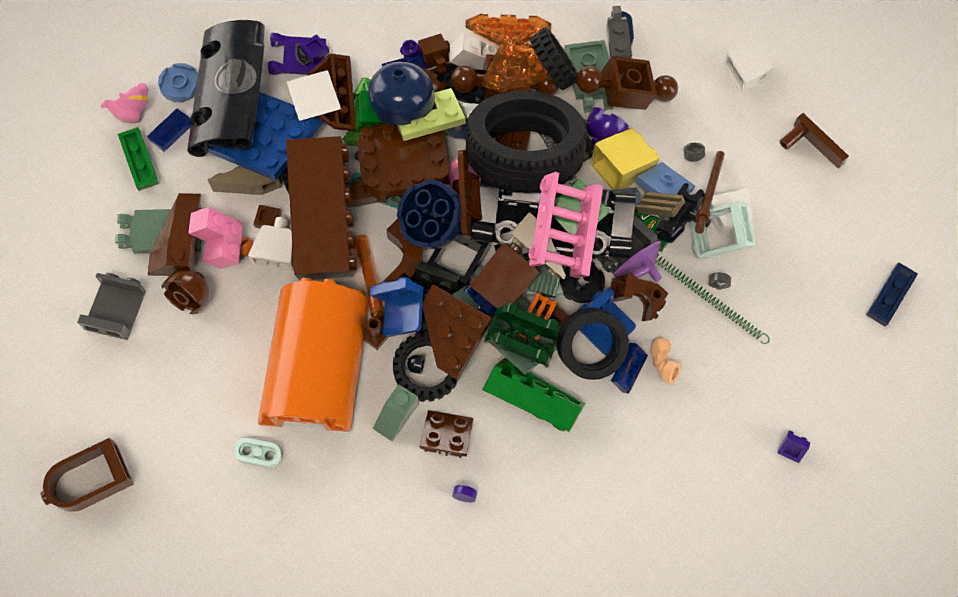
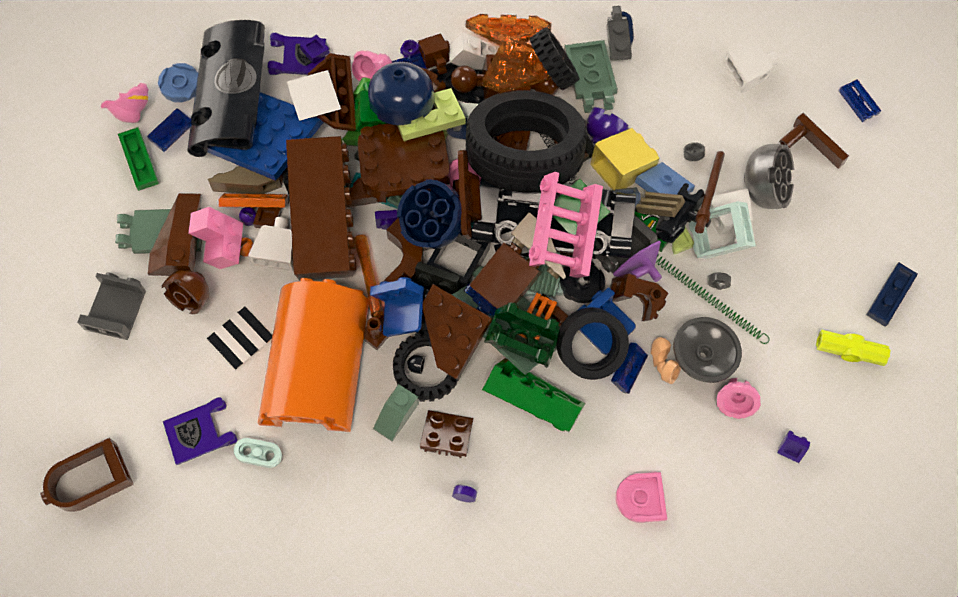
reddish brown brick [576,56,678,110] -> none
none -> dark purple flag [163,397,238,465]
none -> sticker [206,306,273,370]
none -> orange tile [219,193,288,208]
none -> dark purple hinge [239,207,256,226]
none -> bright pink hair [352,50,392,81]
none -> dark purple plate [375,210,397,230]
none -> bright pink tile [615,472,667,523]
none -> yellowish green tile [672,226,694,255]
none -> dark grey dish [673,317,742,383]
none -> bright pink hair [716,378,761,419]
none -> flat silver cylinder [744,144,794,209]
none -> neon yellow piece [816,330,891,366]
none -> clear blue tile [839,79,881,122]

